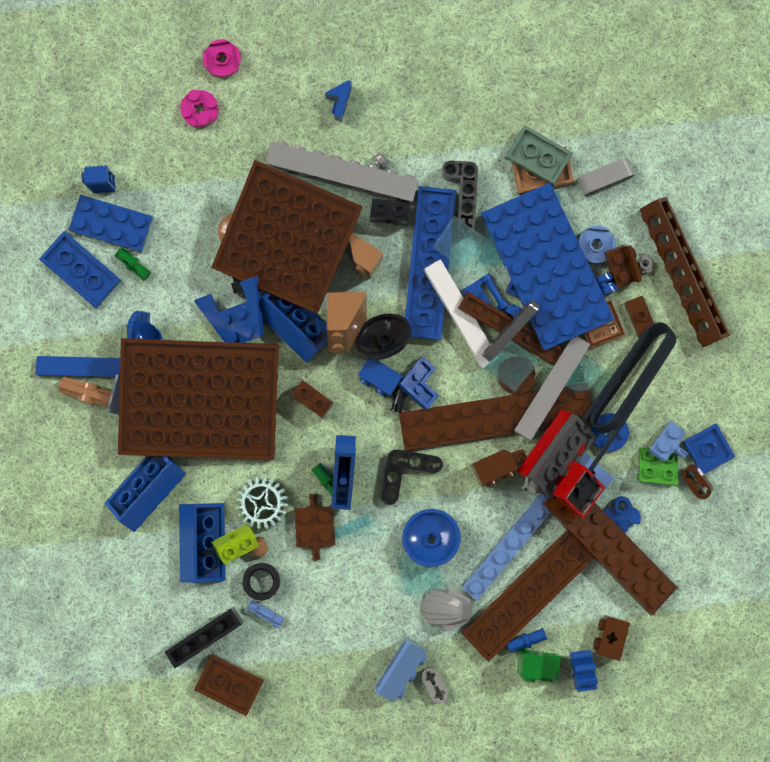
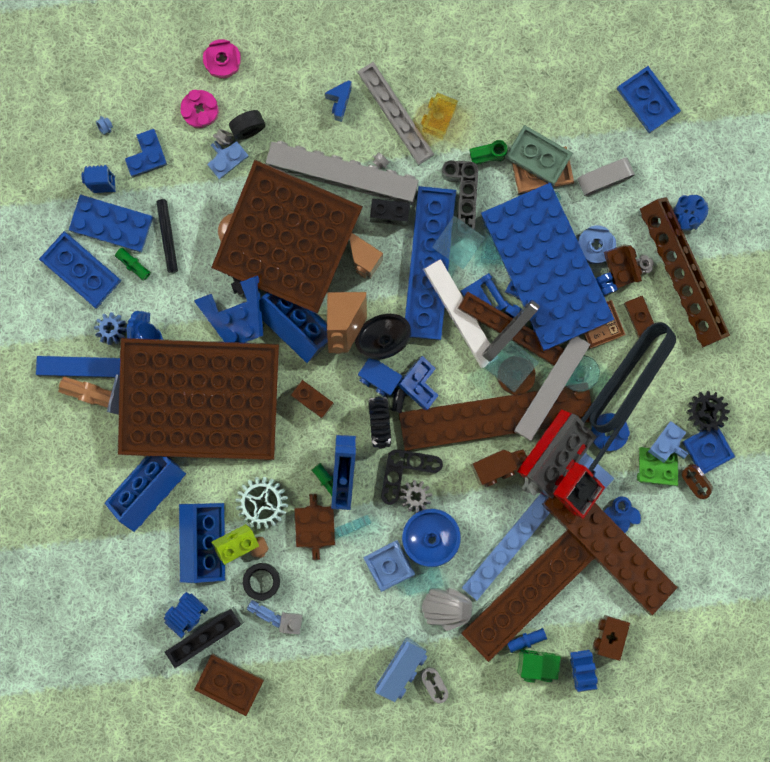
none -> medium blue gear [94,312,127,345]
none -> medium blue plate [96,116,113,135]
none -> blue plate [125,129,168,177]
none -> black axle [156,199,178,273]
none -> blue brick [164,592,209,639]
none -> medium blue plate [207,141,249,180]
none -> light grey plate [213,129,233,145]
none -> black tyre [229,110,265,140]
none -> light grey plate [279,612,303,634]
none -> light grey tile [358,62,434,166]
none -> medium blue plate [363,540,415,592]
none -> black gear [368,396,392,449]
none -> light grey gear [399,480,432,513]
none -> clear yellow brick [420,92,458,140]
none -> green piece [469,140,507,165]
none -> blue plate [617,66,681,134]
none -> blue plate [673,195,709,231]
none -> black gear [686,391,730,433]

